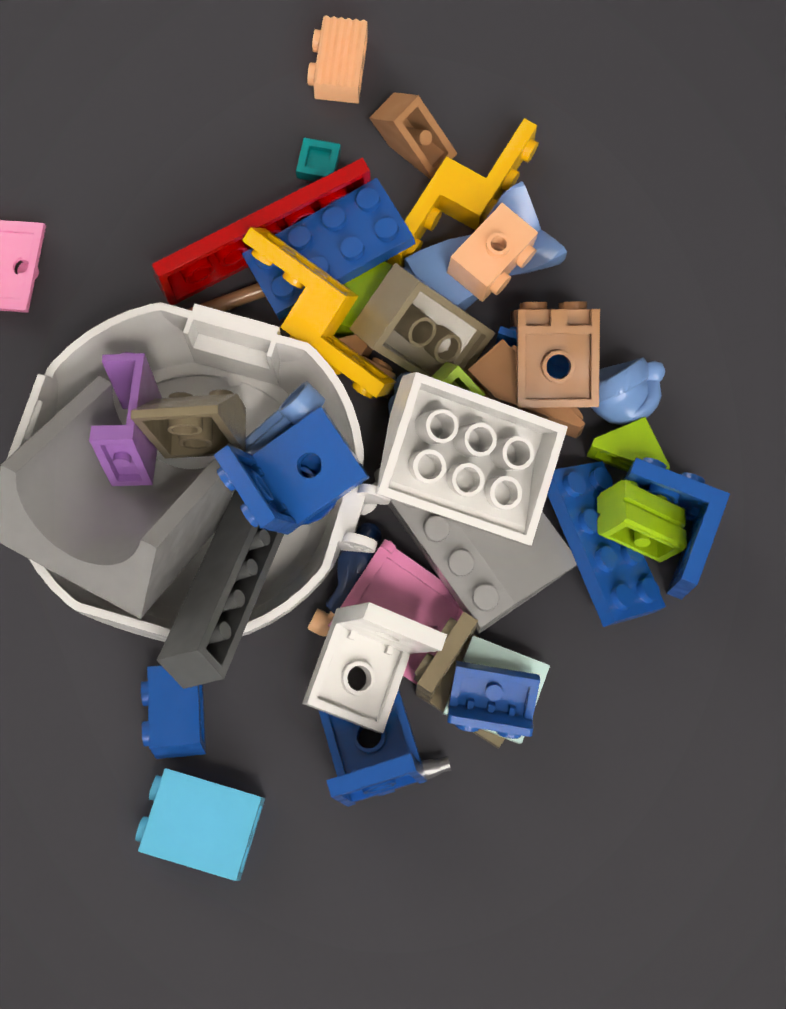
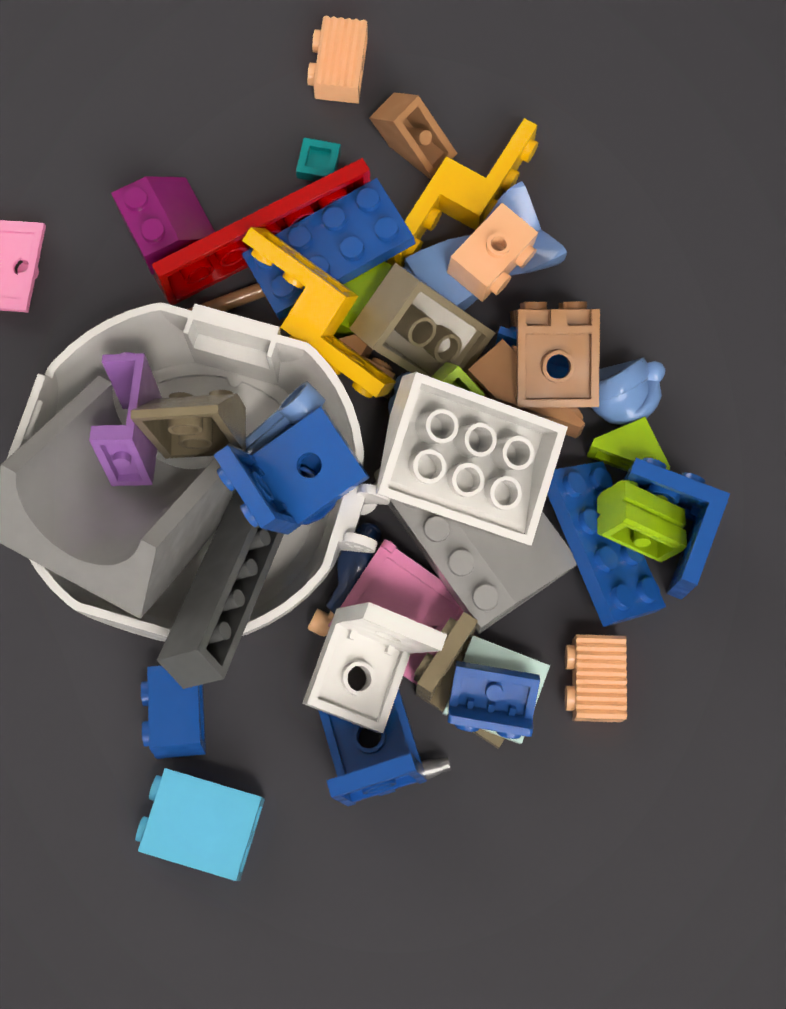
none -> magenta slope [111,176,215,275]
none -> light nougat brick [565,634,627,722]

